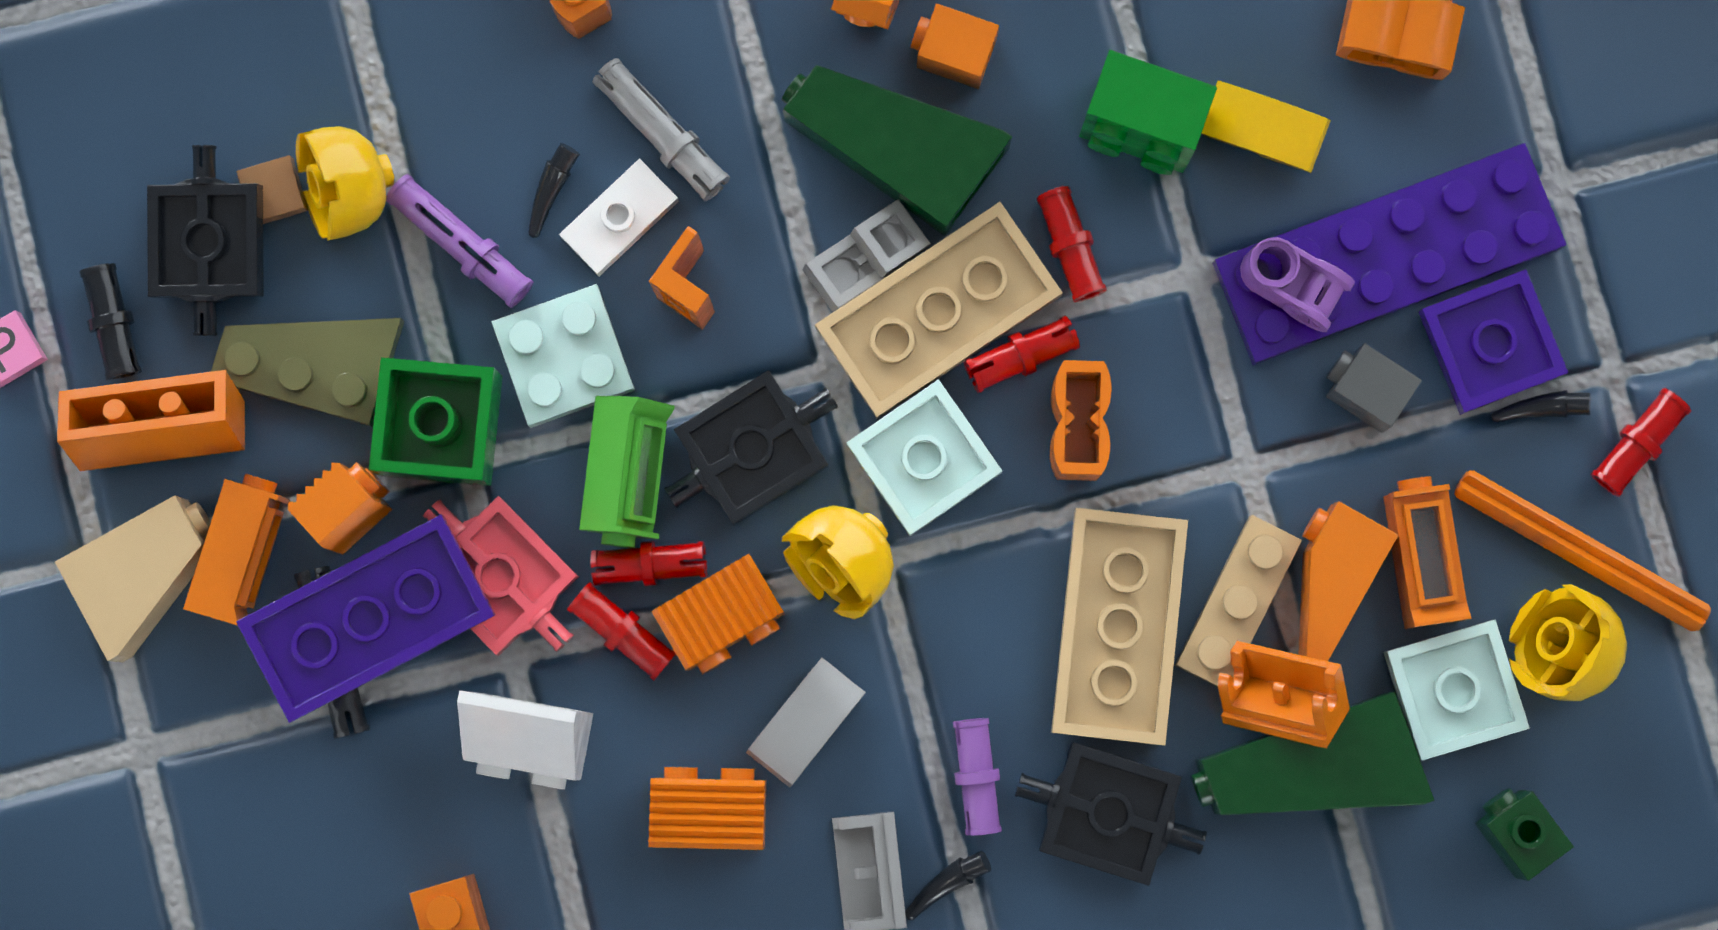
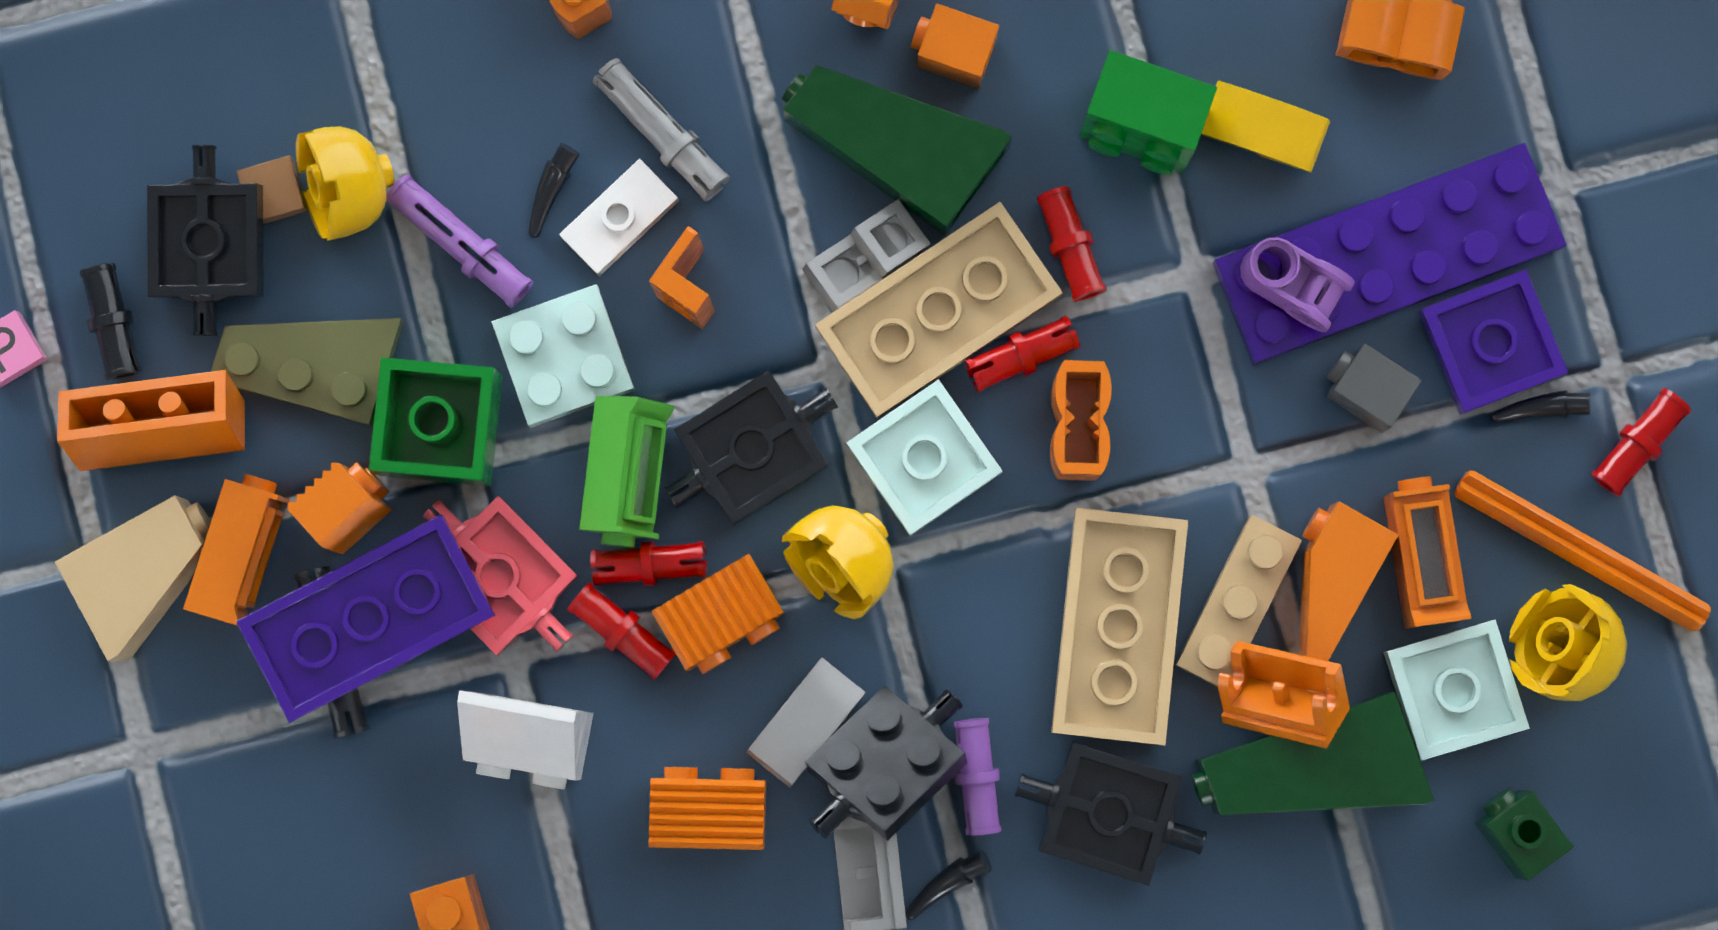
none -> black plate [805,686,968,841]

